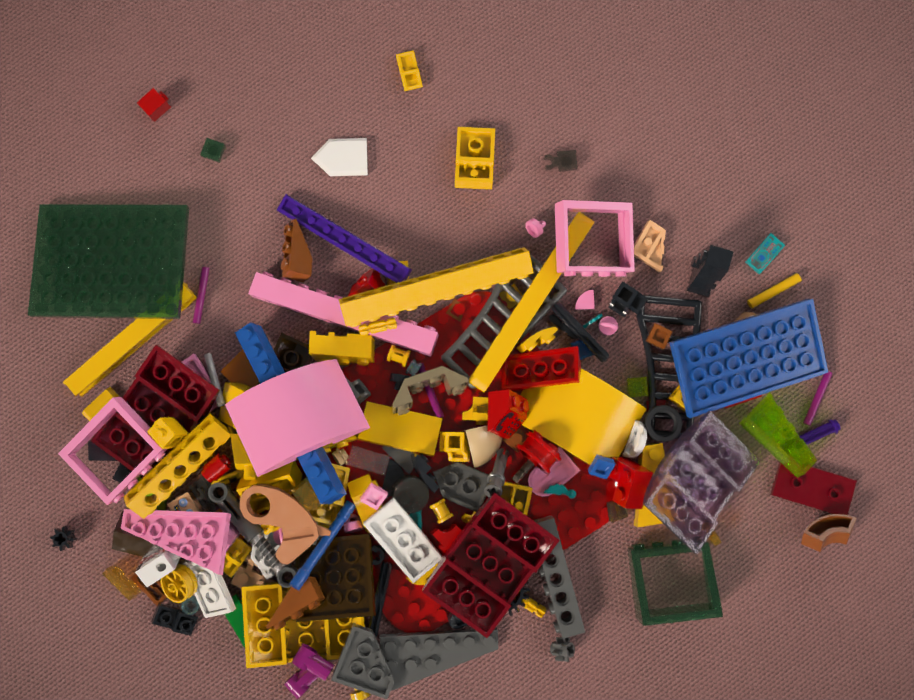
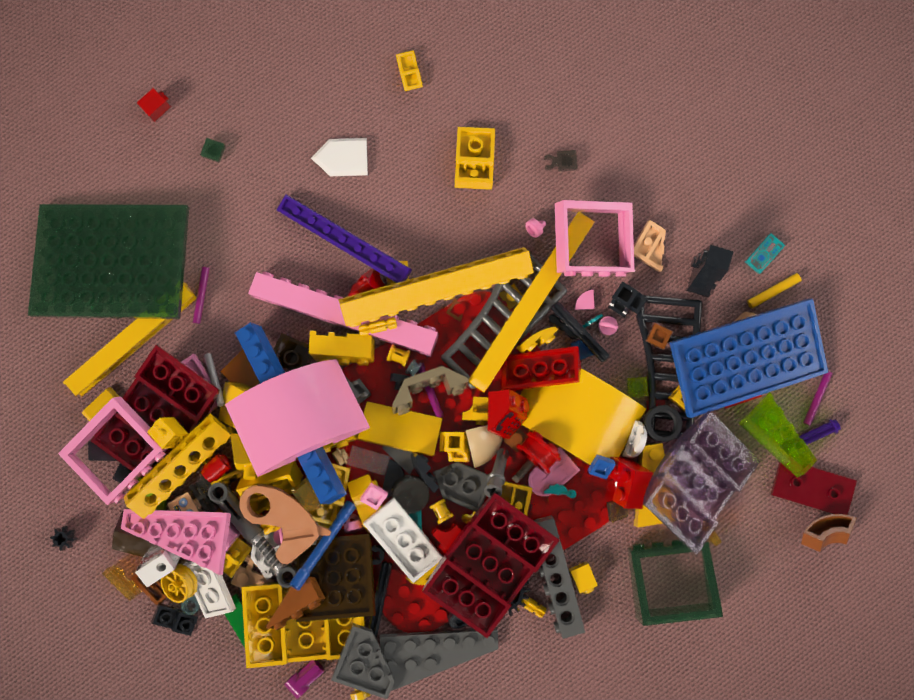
dark orange slope [281,219,313,282] -> none
magenta piece [292,643,335,681] -> none
dark grey gear [550,637,575,662] -> none
none -> yellow brick [569,562,598,594]

